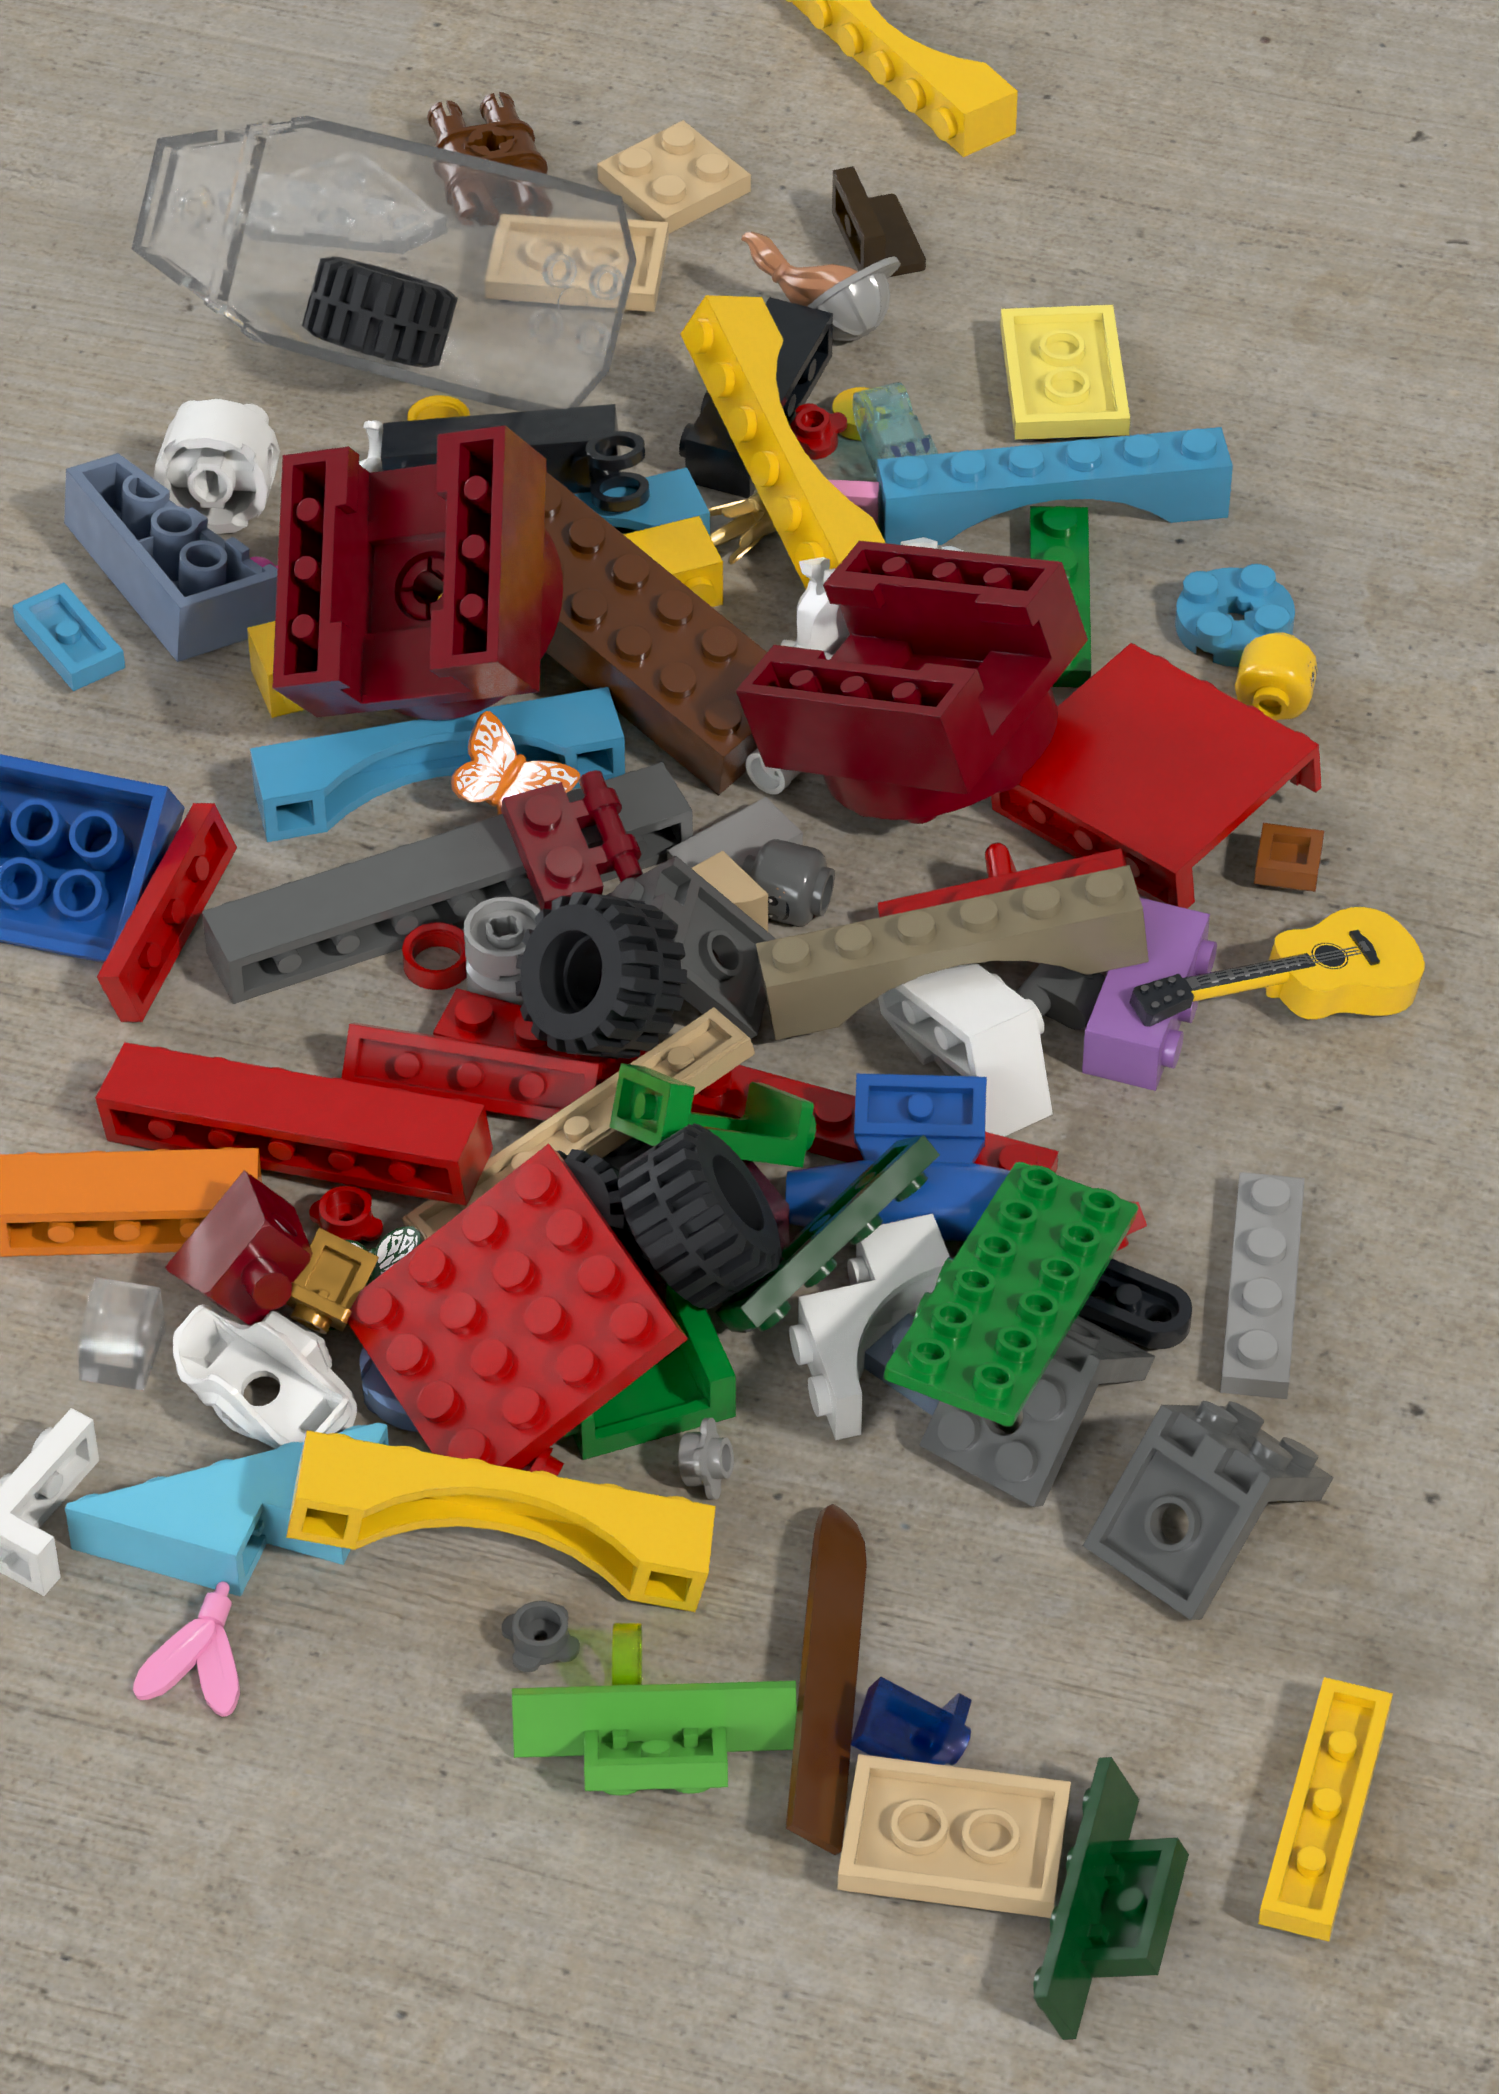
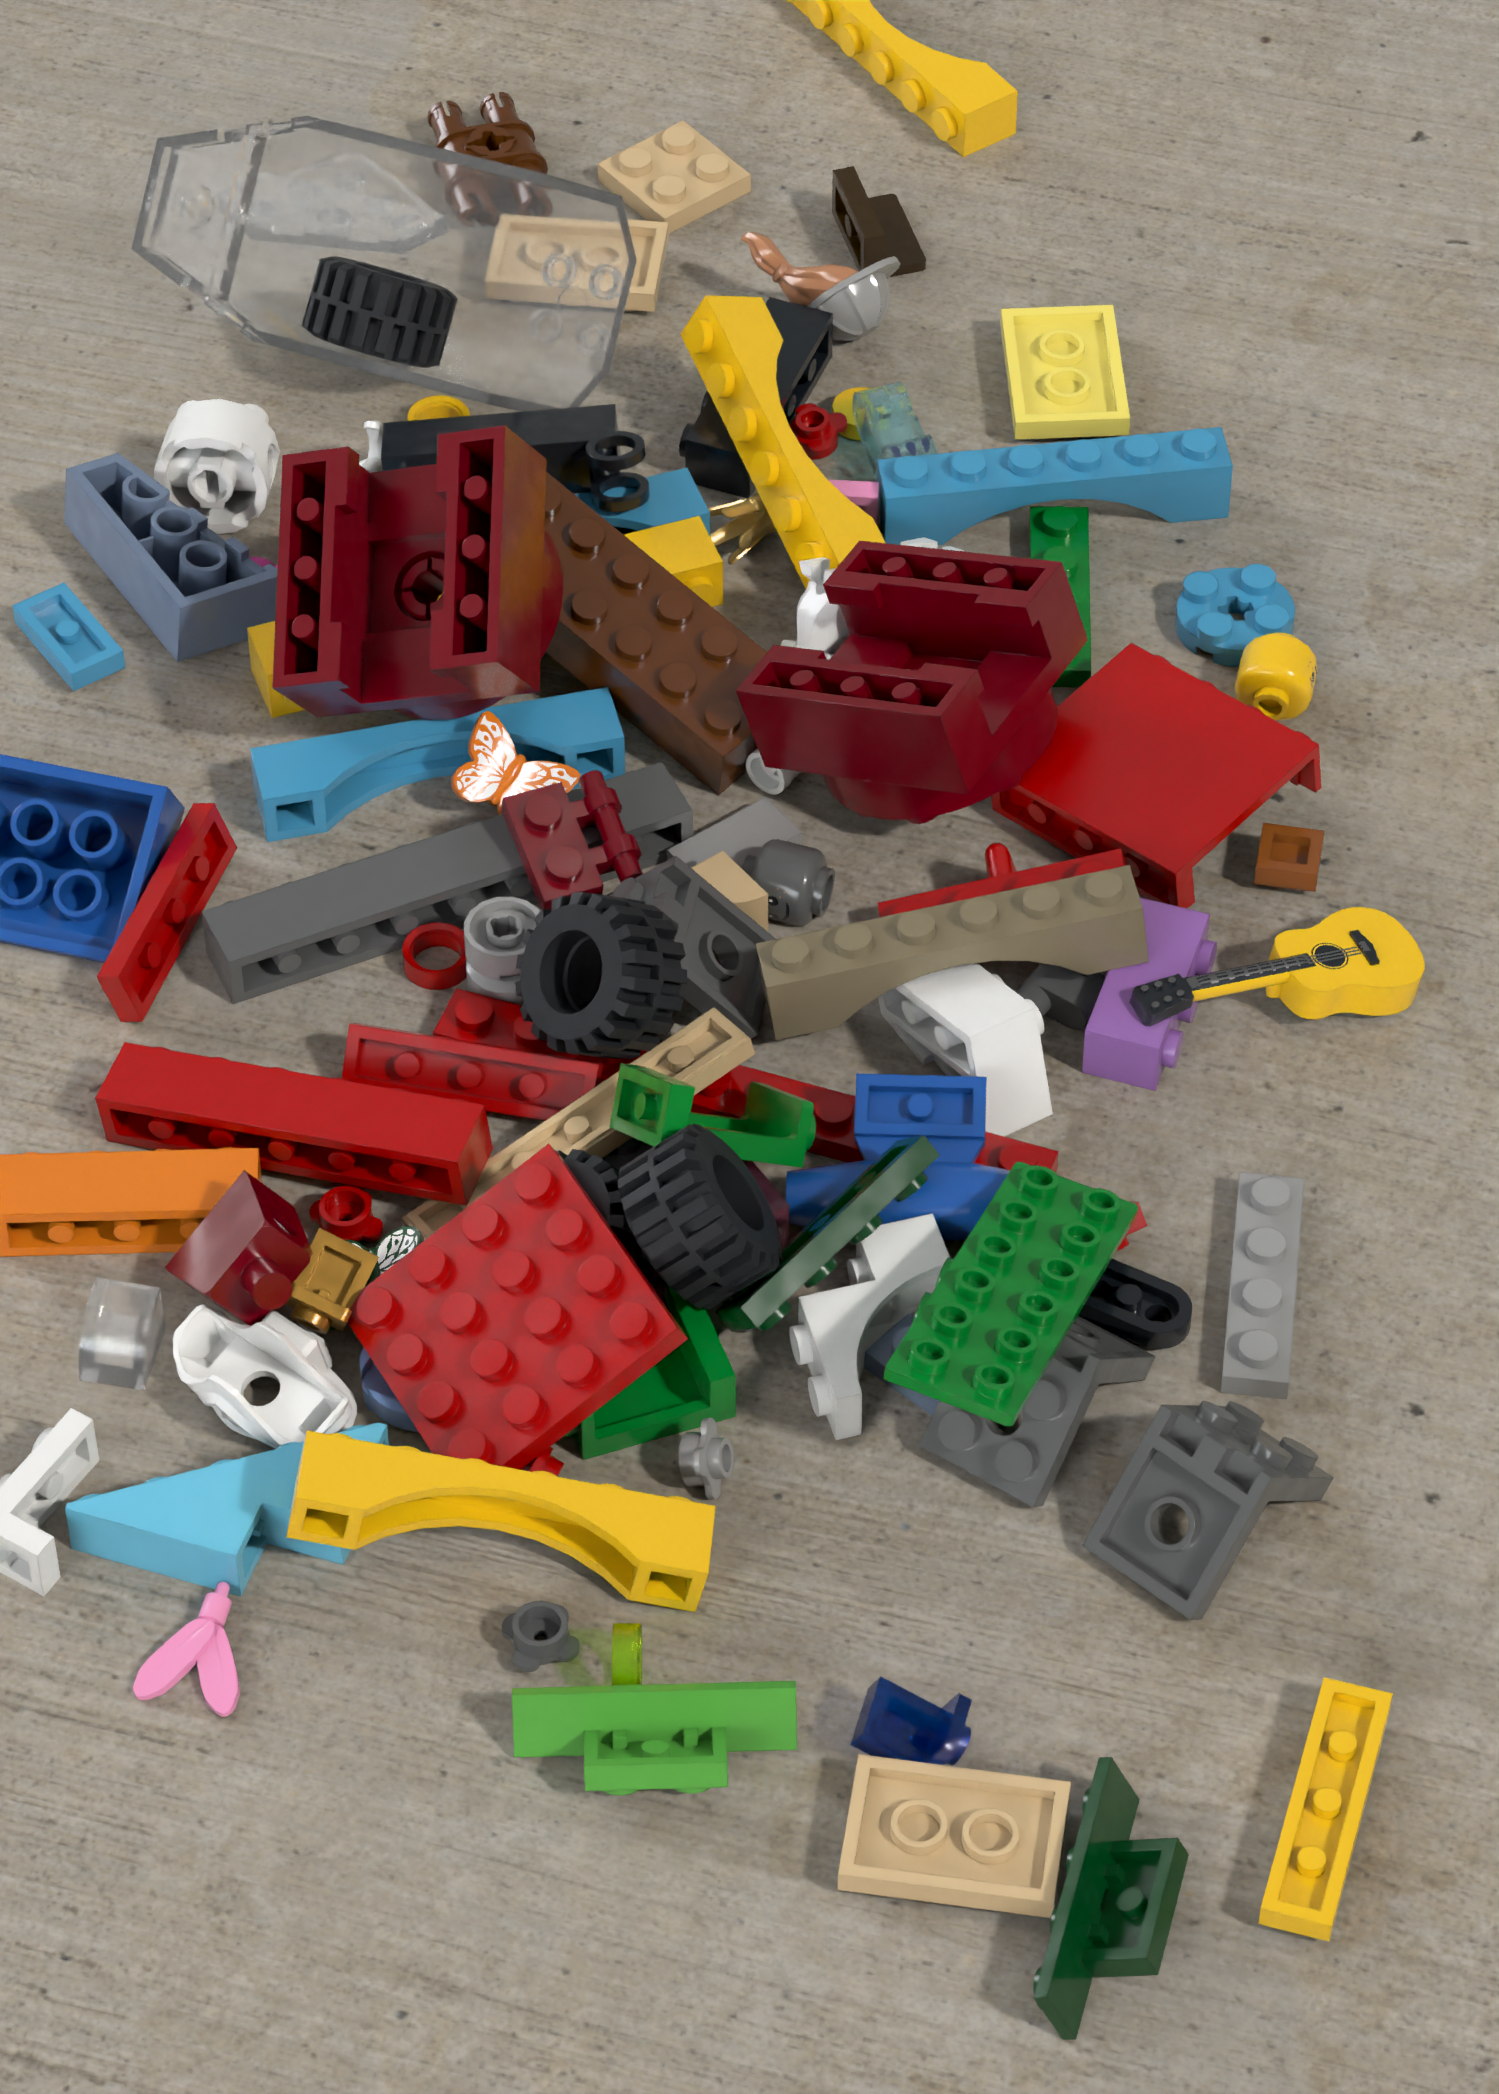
reddish brown piece [786,1504,867,1855] -> none

